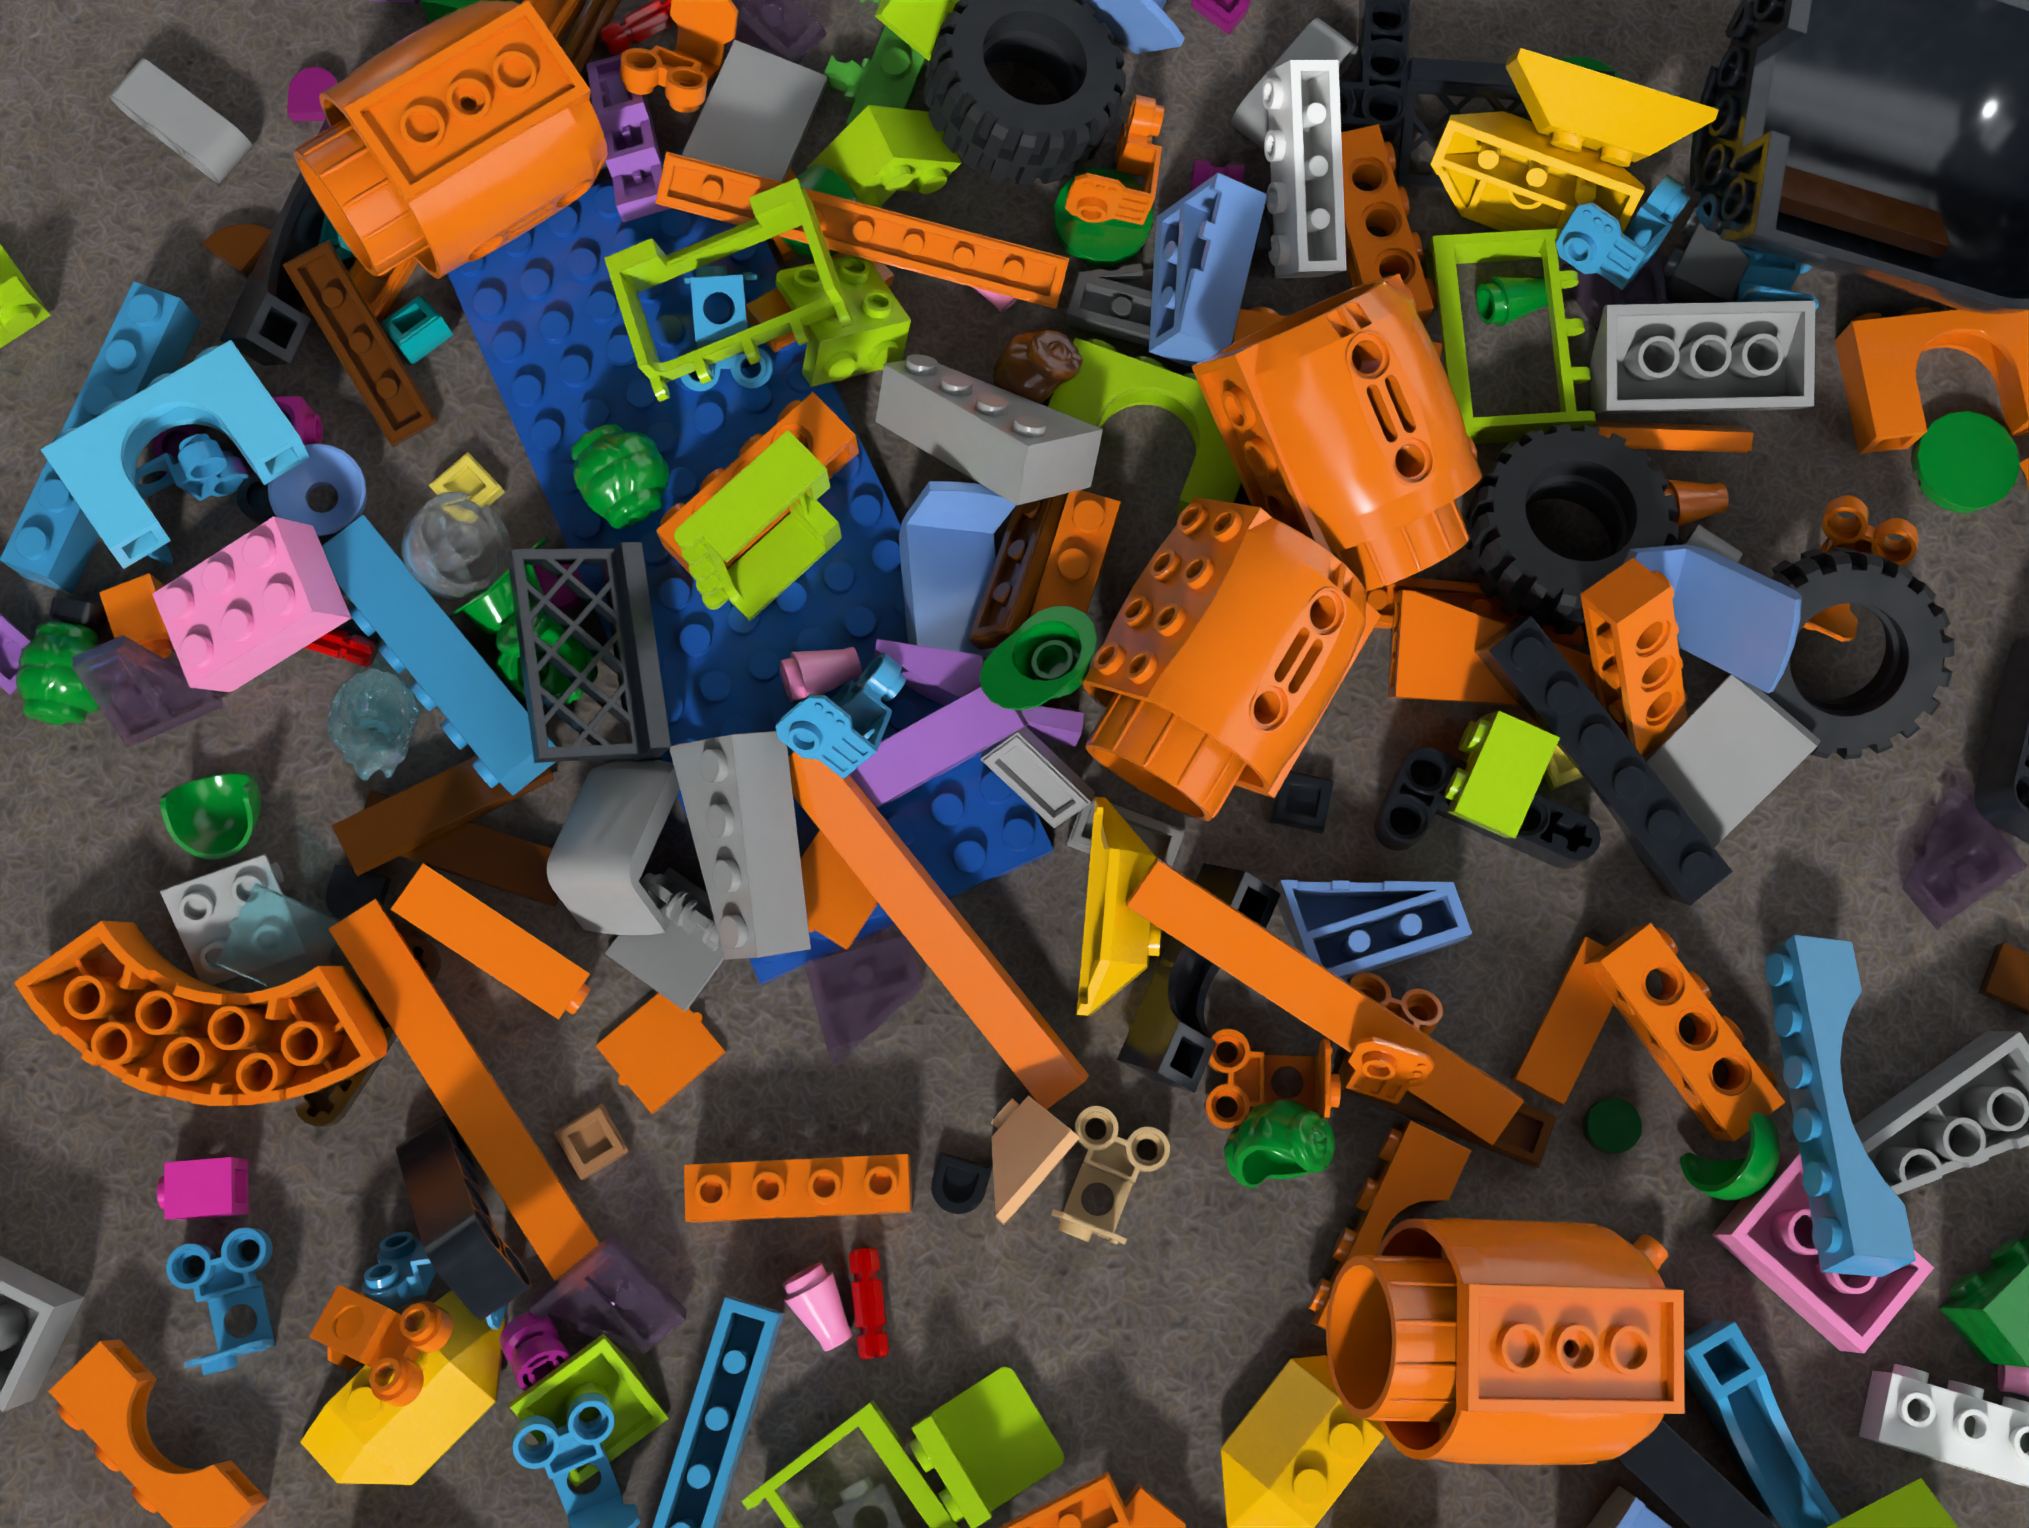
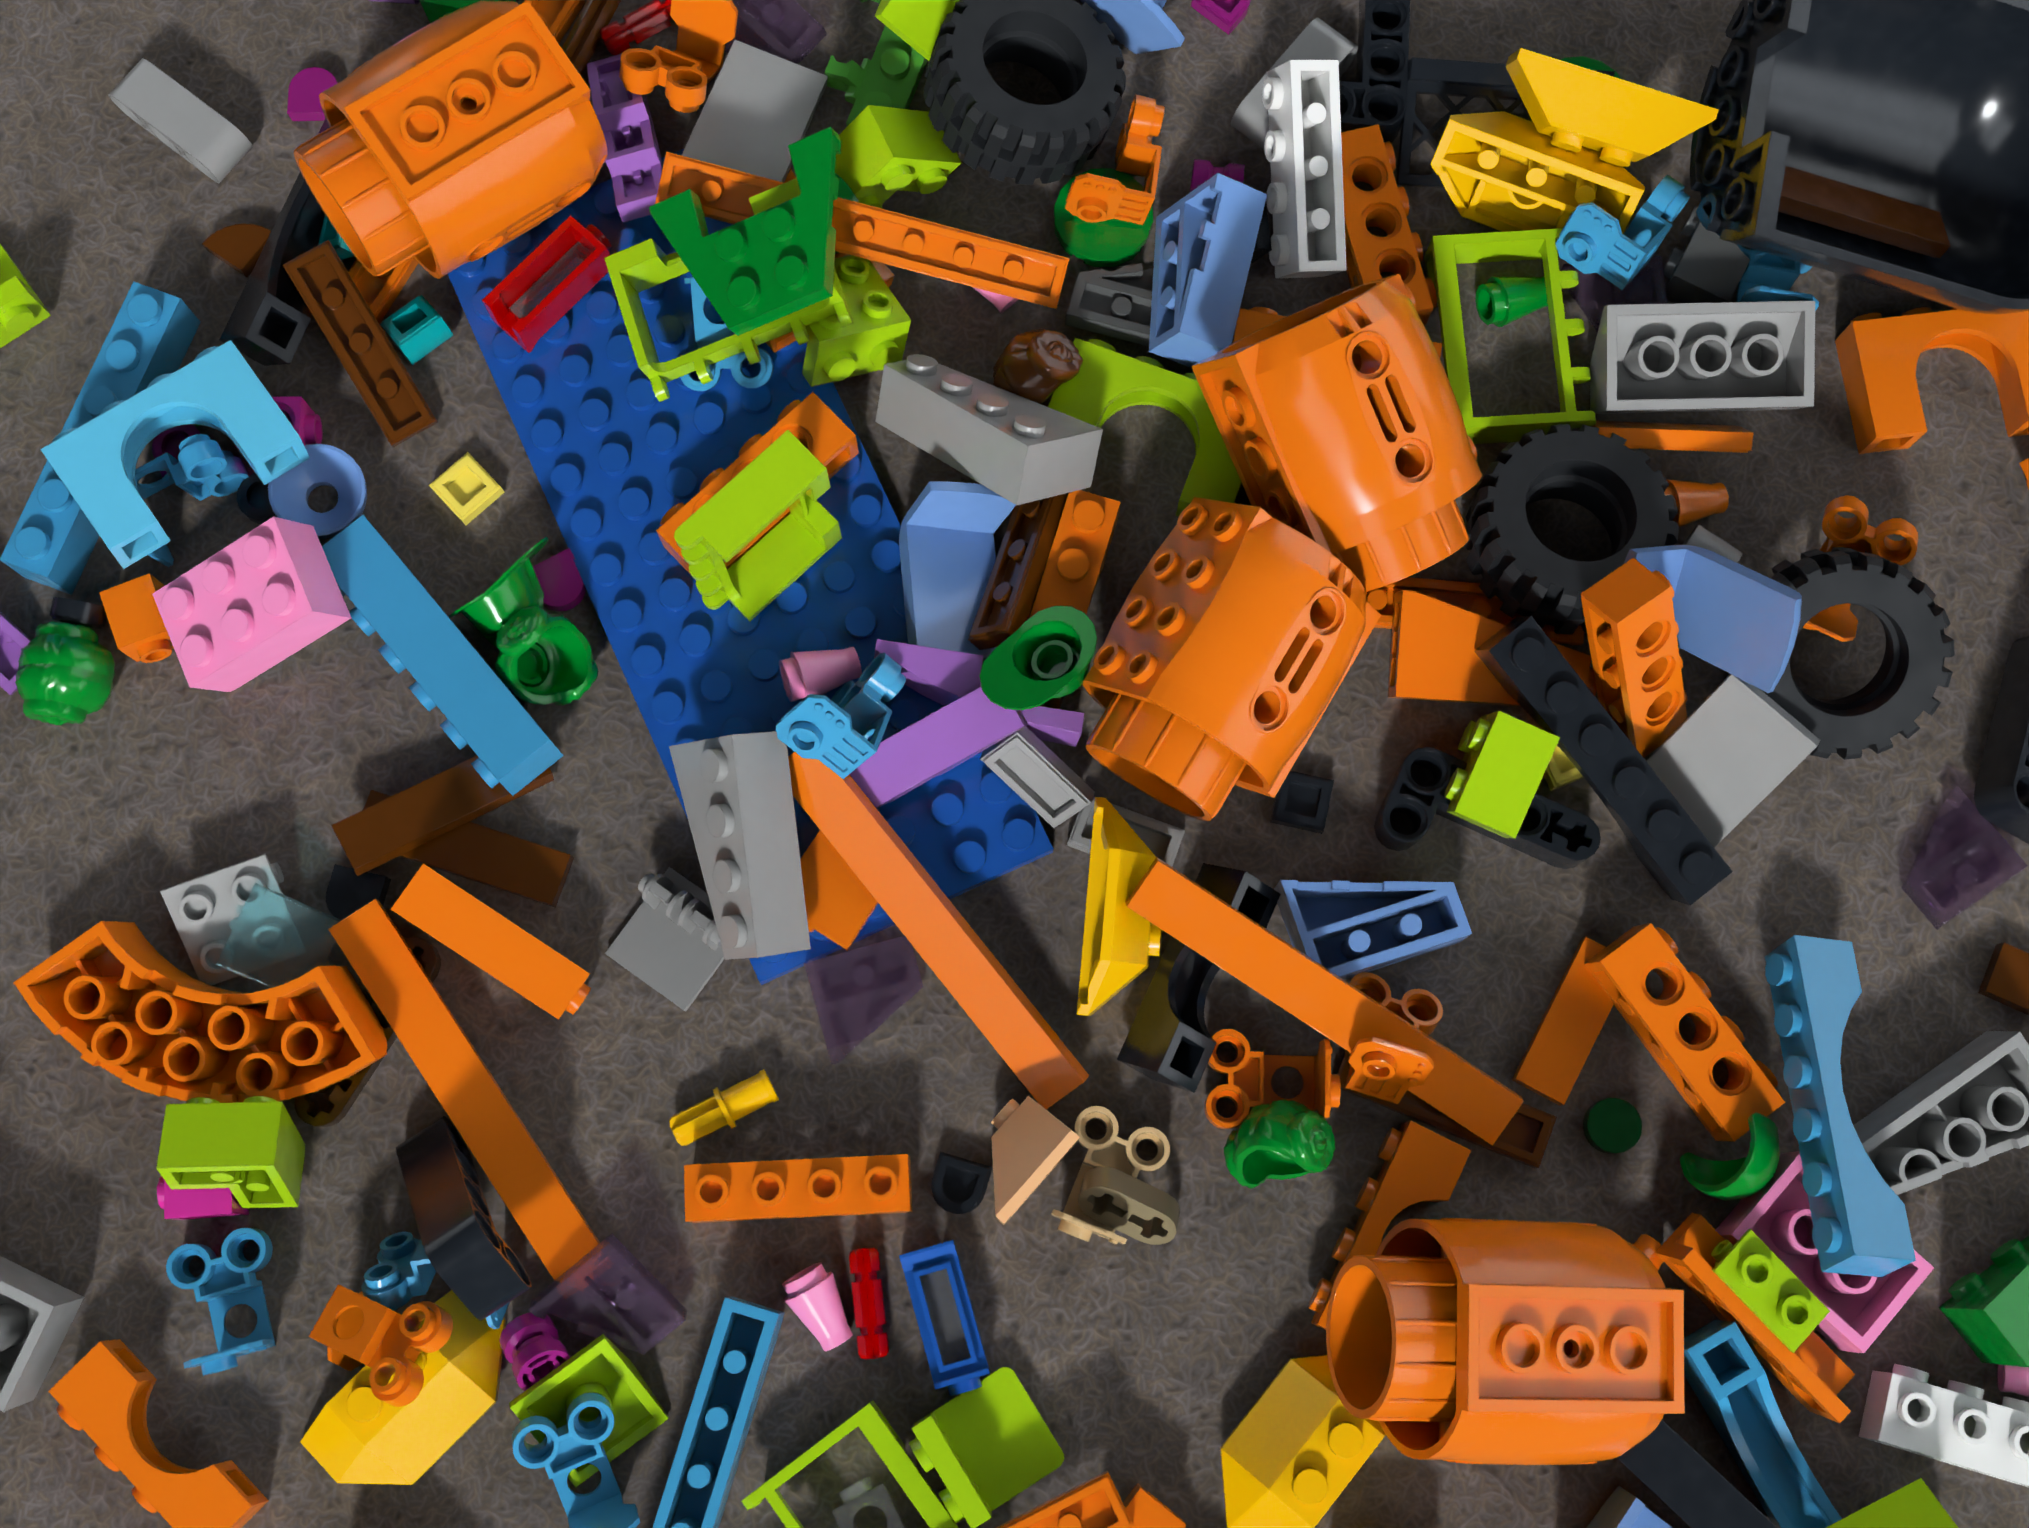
clear purple wing [73,635,223,748] -> none
green helmet [160,772,261,860] -> none
red axle [304,628,378,667] -> none
clear light blue hair [326,668,420,781] -> none
clear cylinder [401,492,512,601] -> none
black fence [507,542,671,763] -> none
light grey piece [547,759,680,935] -> none
medium nougat tile [553,1104,631,1180] -> none
green hair [571,423,669,529] -> none
orange piece [595,993,726,1114] -> none
green tile [1911,411,2020,514] -> none
none -> lime brick [156,1096,305,1208]
none -> red window [482,215,612,353]
none -> green wing [649,127,841,336]
none -> yellow axle [669,1069,779,1146]
none -> blue window [899,1240,990,1396]
none -> dark tan beam [1078,1167,1180,1245]
none -> orange fence [1655,1213,1855,1423]
none -> lime hinge [1711,1229,1830,1353]

